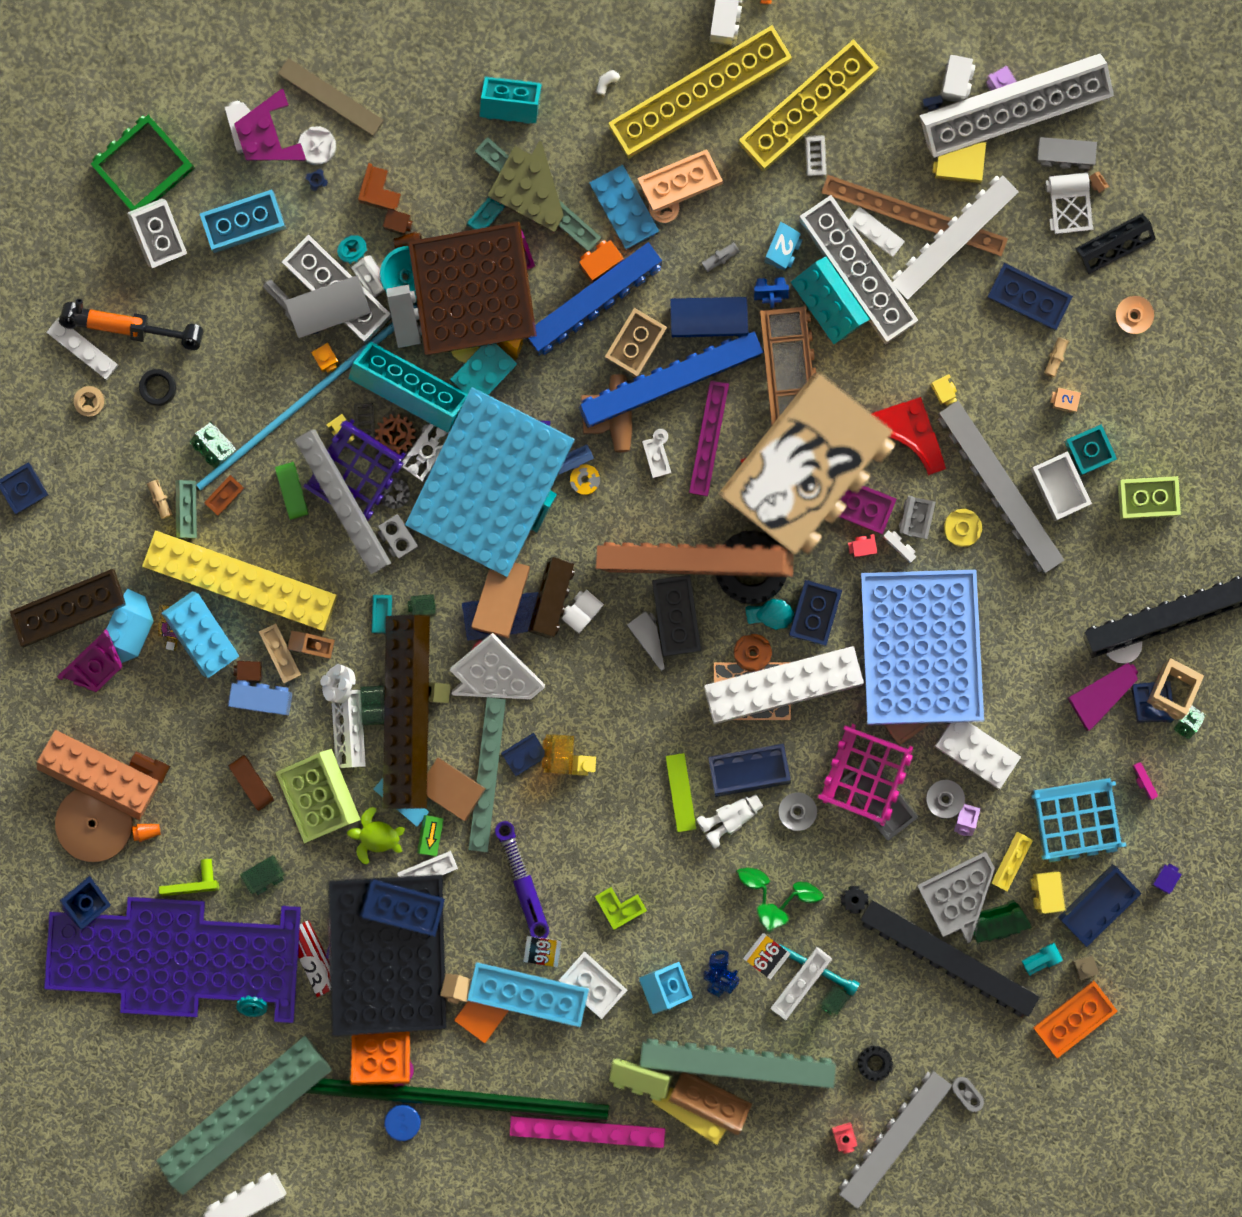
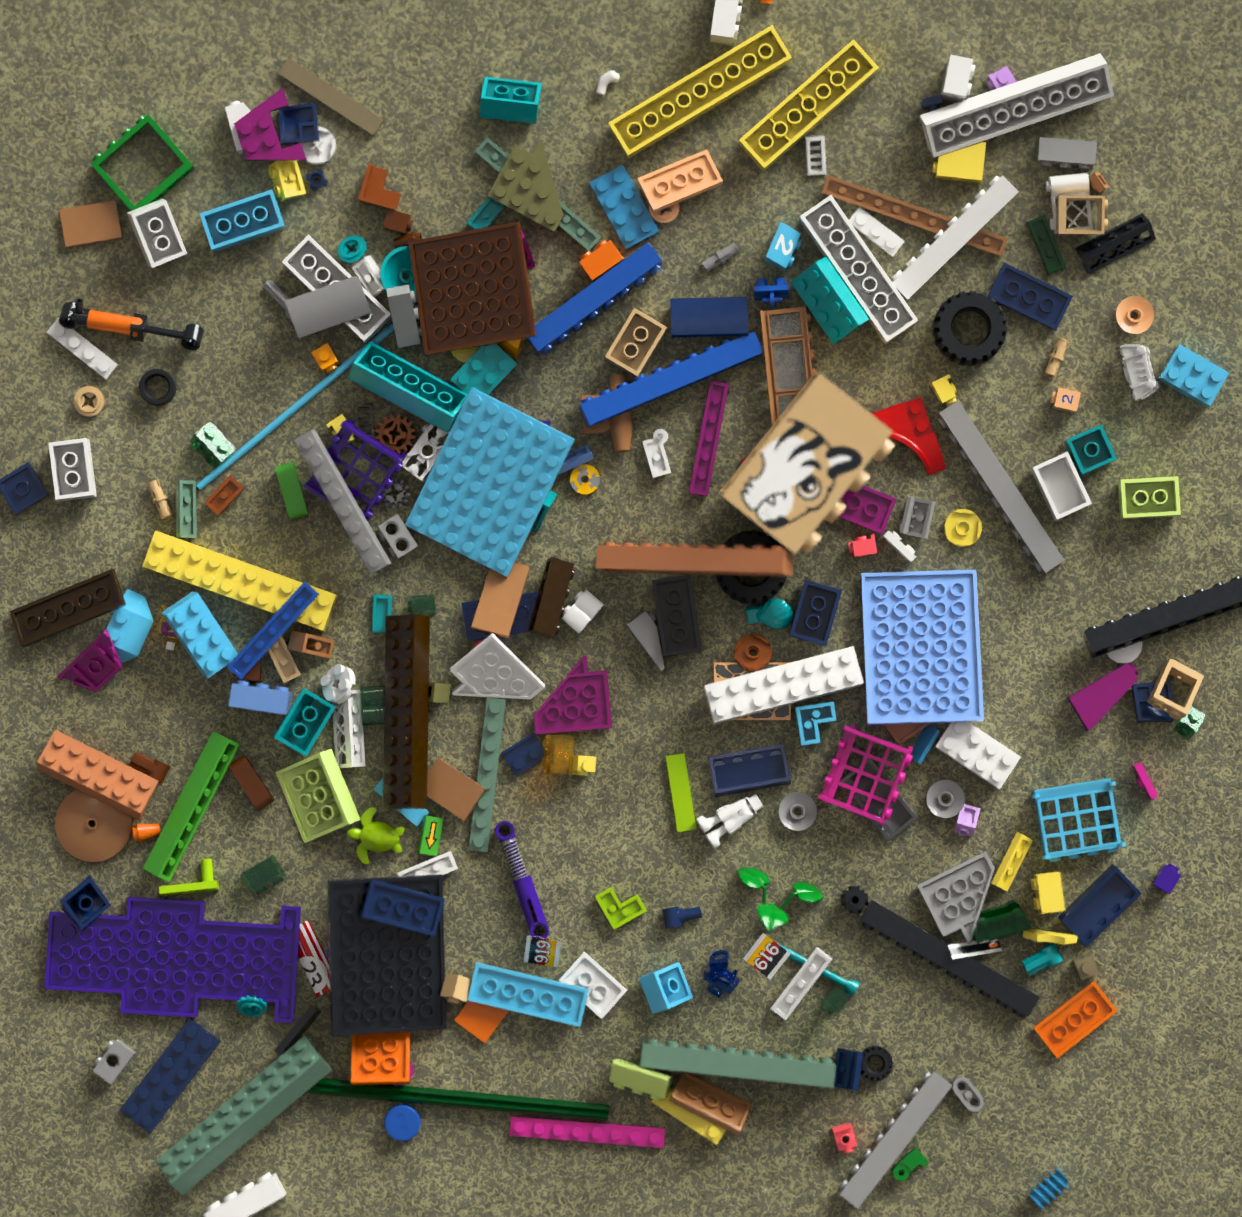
none -> white brick [48,438,97,502]
none -> medium nougat tile [59,200,123,248]
none -> light grey brick [93,1039,137,1085]
none -> dark blue plate [119,1018,221,1134]
none -> bright green brick [143,731,240,882]
none -> blue plate [227,581,319,680]
none -> light yellow bracket [268,160,306,202]
none -> teal slope [274,688,336,756]
none -> black tile [275,1006,321,1056]
none -> dark blue plate [279,102,320,145]
none -> magenta wing [534,656,612,735]
none -> dark blue pin [662,906,702,928]
none -> medium azure brick [795,701,837,746]
none -> dark blue plate [834,1048,863,1091]
none -> green leg [892,1147,929,1181]
none -> dark azure slope [910,725,940,764]
none -> black tyre [932,291,1007,366]
none -> sticker [948,939,1002,959]
none -> light yellow tile [1023,929,1078,945]
none -> dark green tile [1026,215,1066,275]
none -> dark azure piece [1028,1167,1070,1210]
none -> tan window [1056,195,1108,234]
none -> white piece [1119,344,1160,401]
none -> medium azure brick [1157,344,1229,408]

